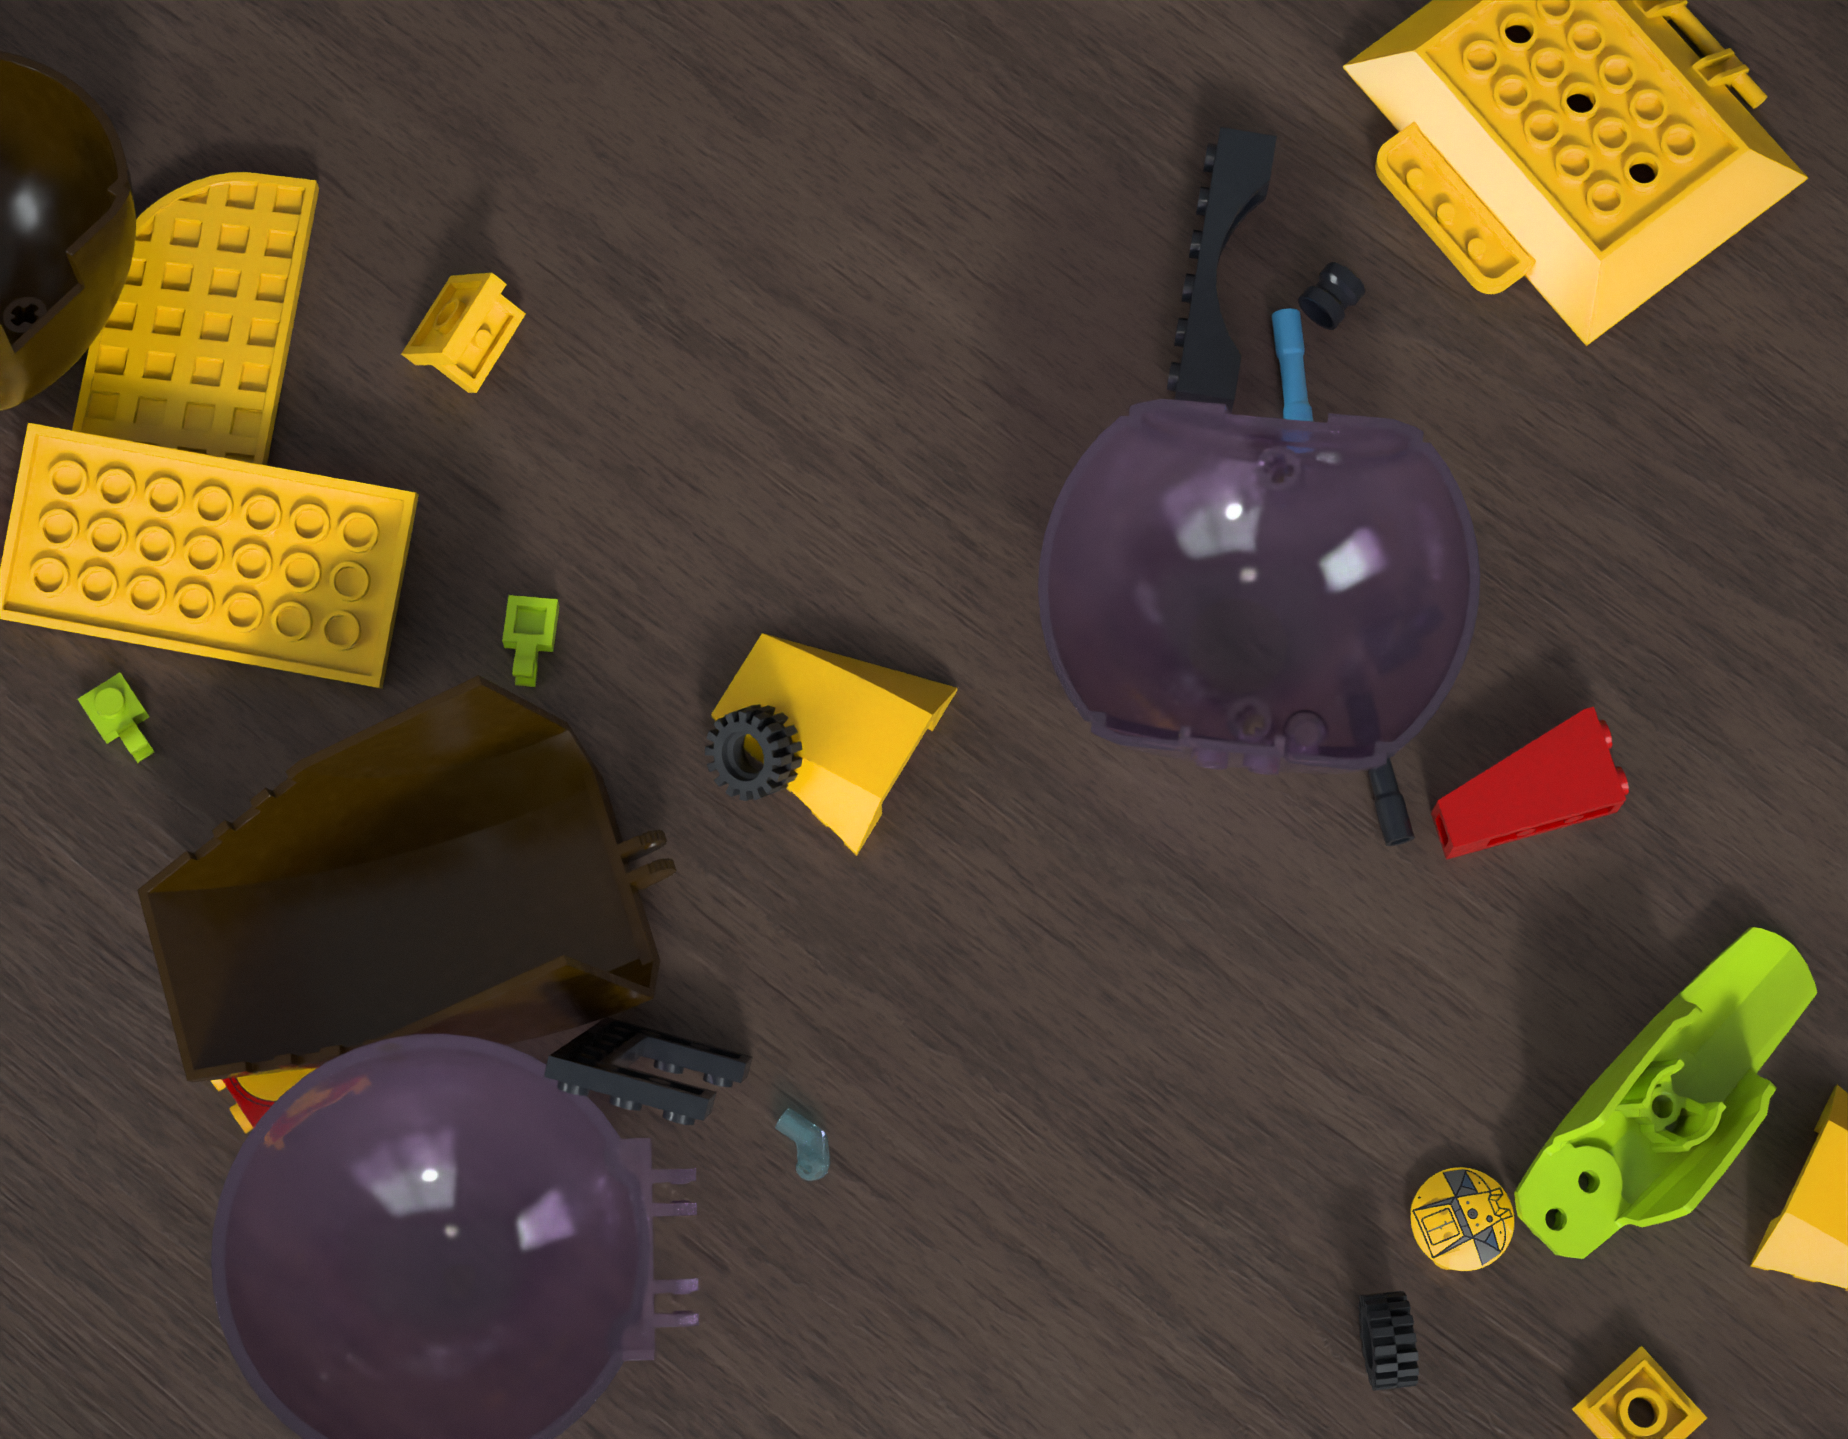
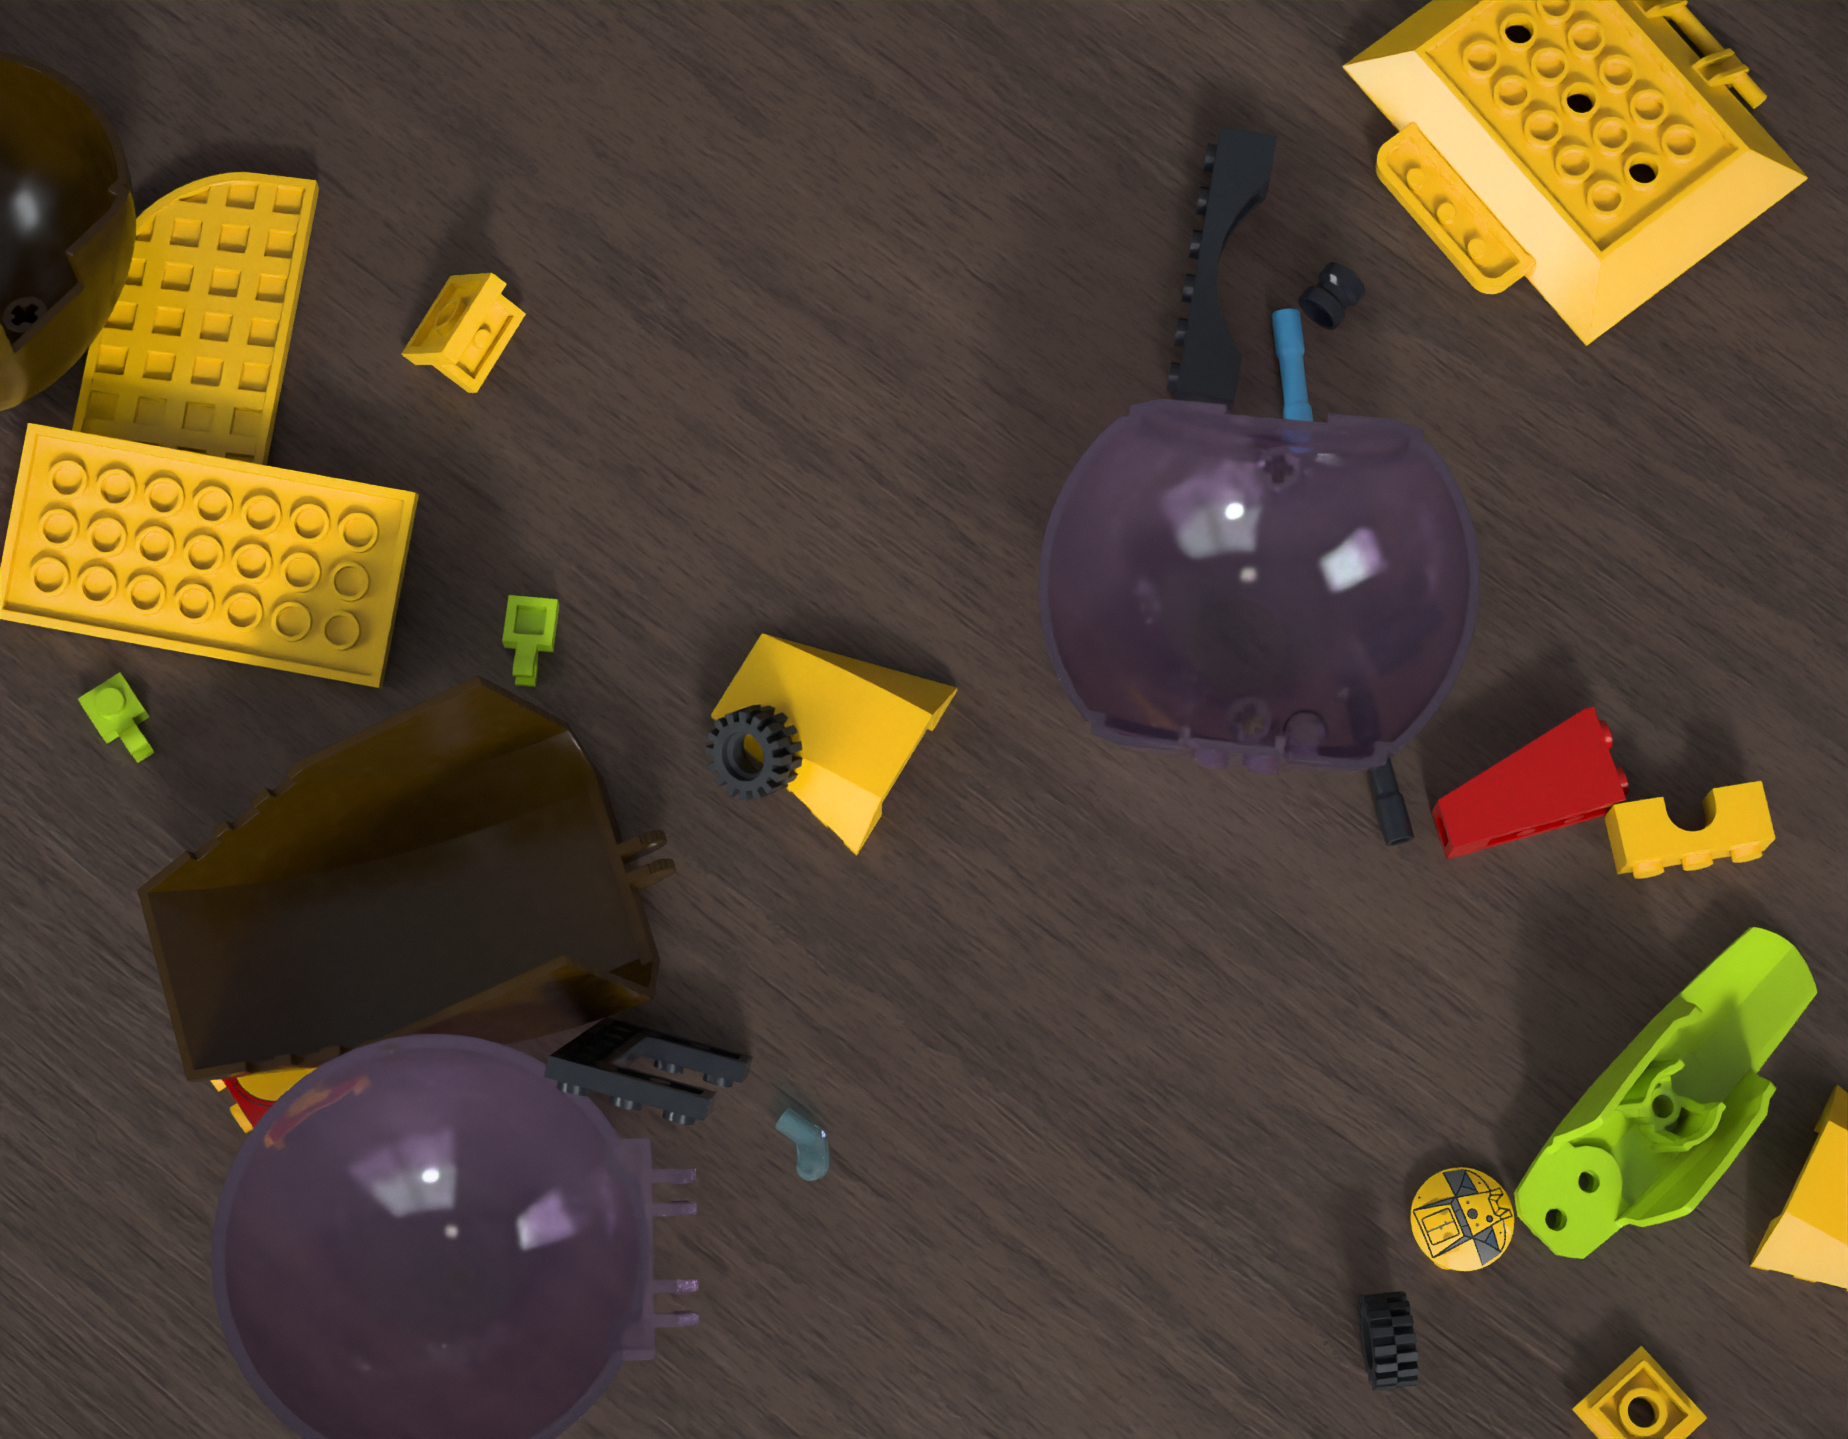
none -> yellow arch [1604,781,1776,879]

